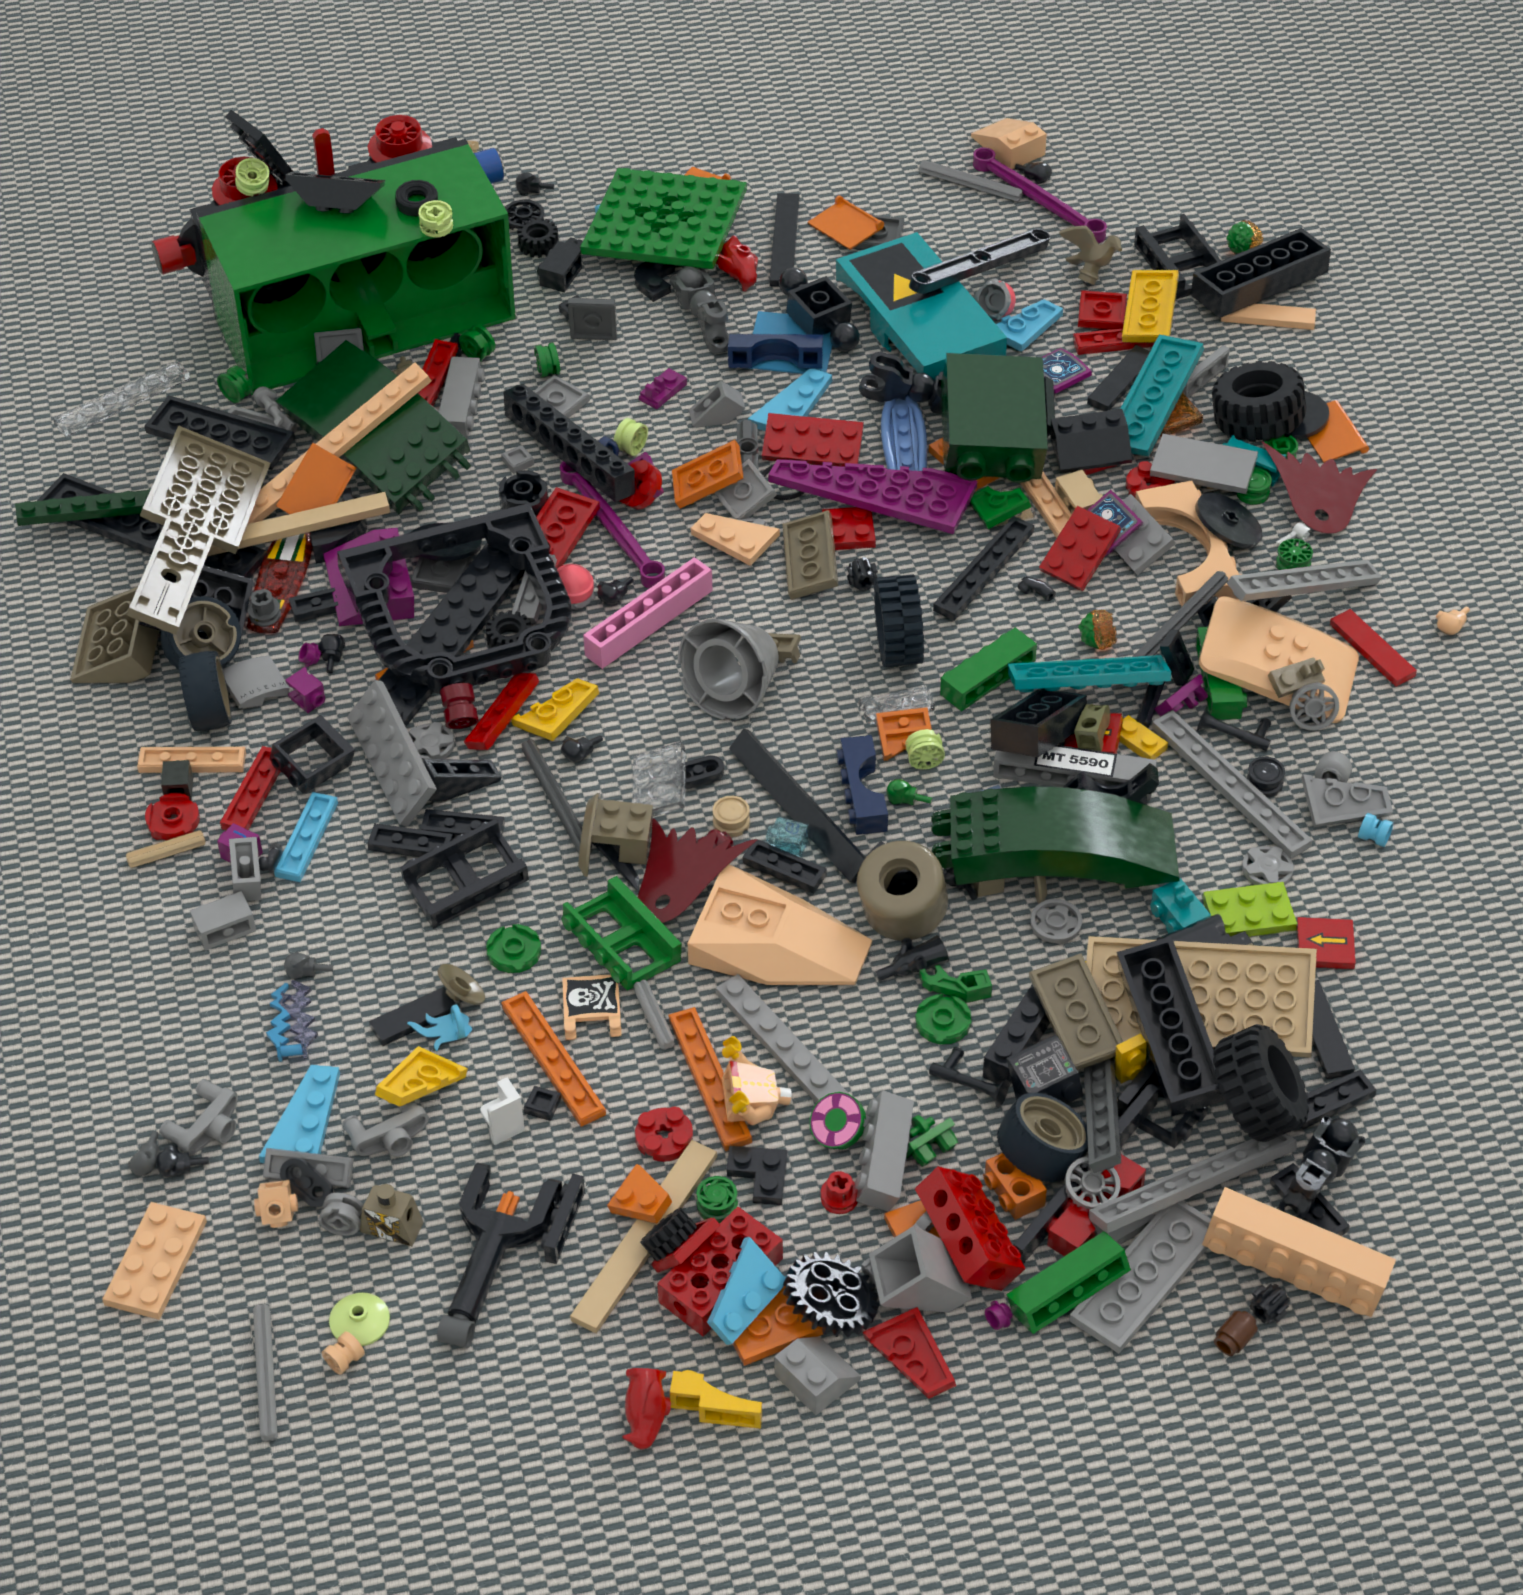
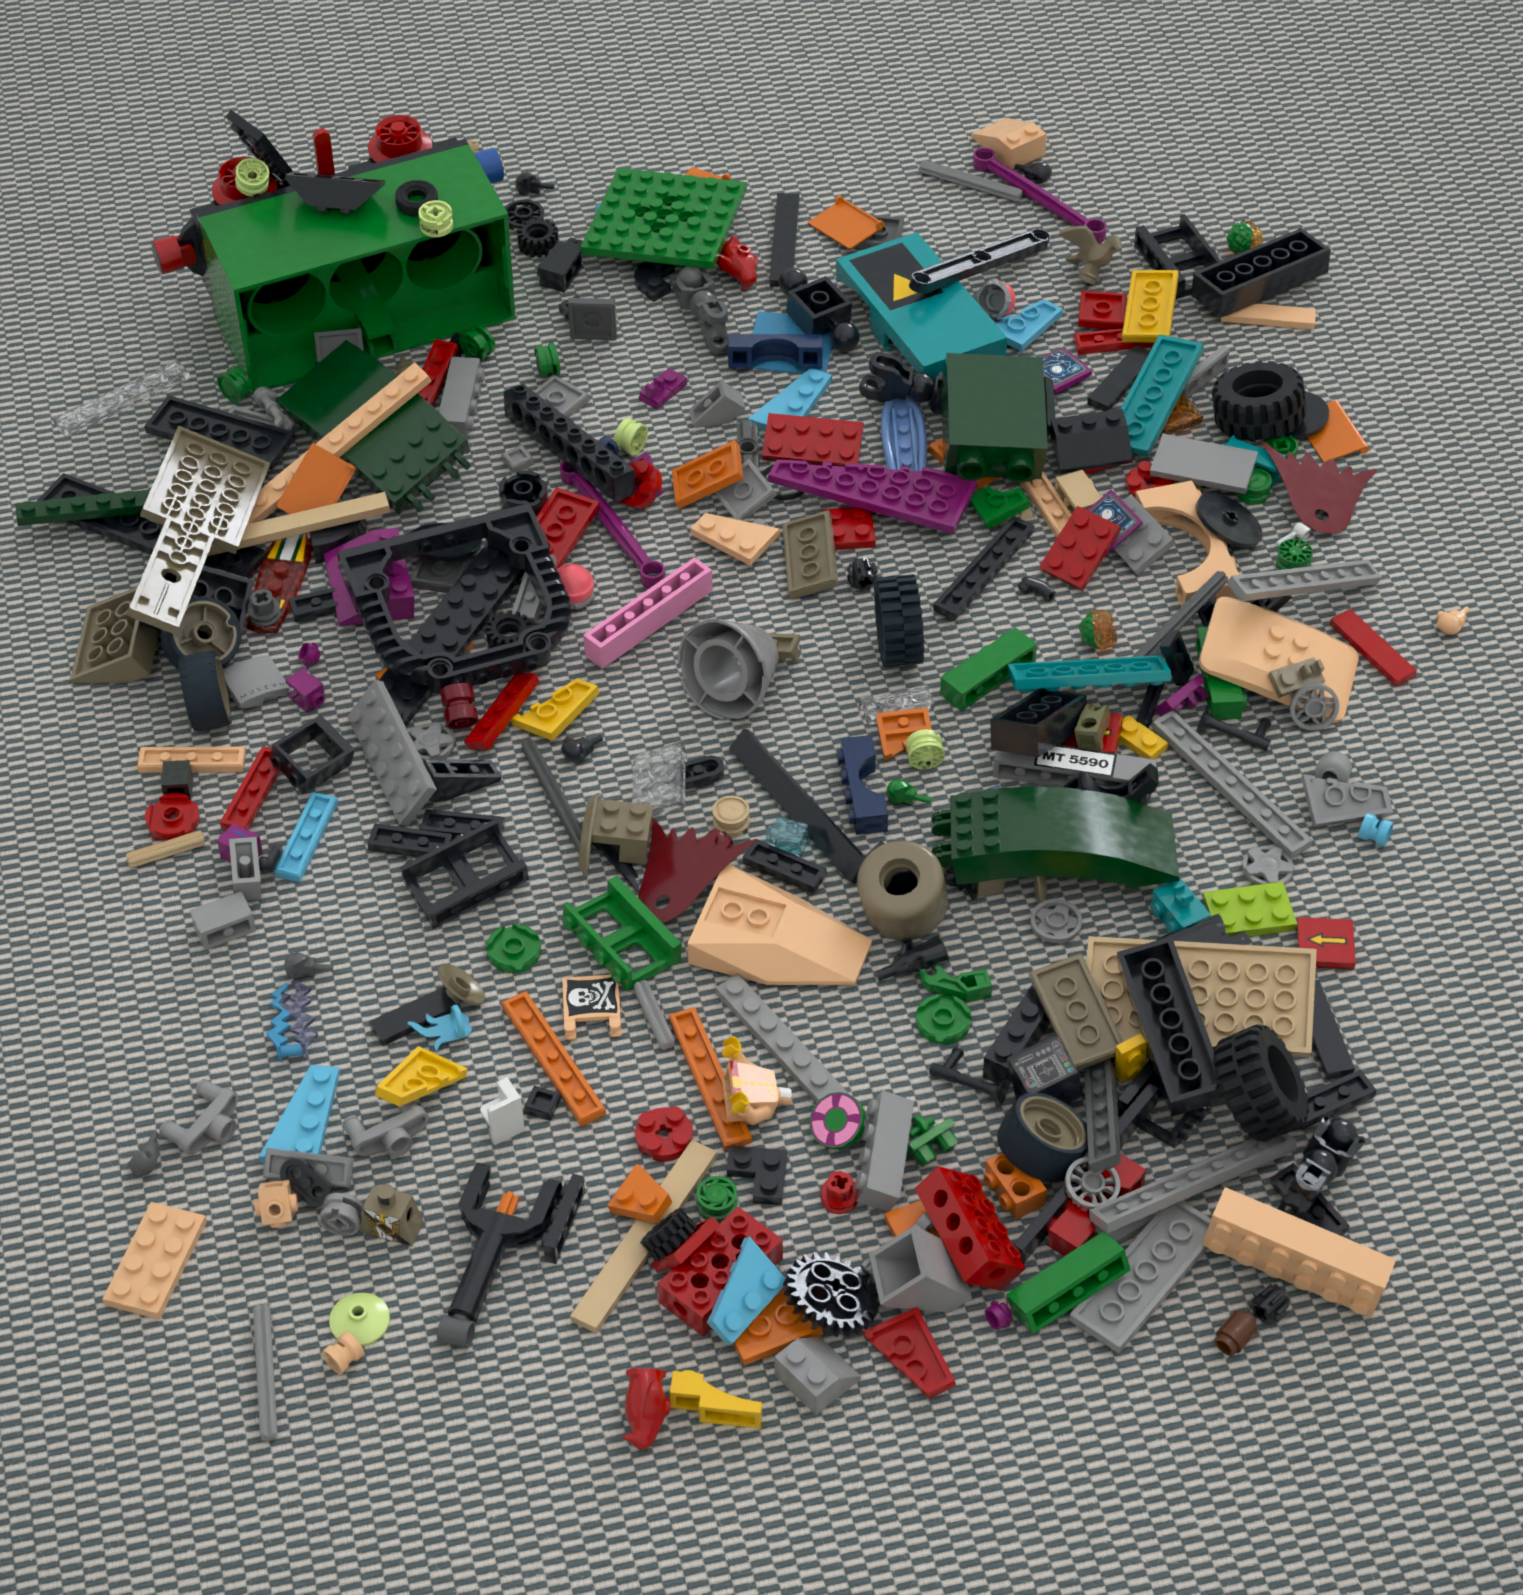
black piece [157,1145,209,1177] -> none
black piece [317,634,345,674] -> none
black piece [597,577,634,605] -> none
black wheel [1246,756,1285,798] -> none

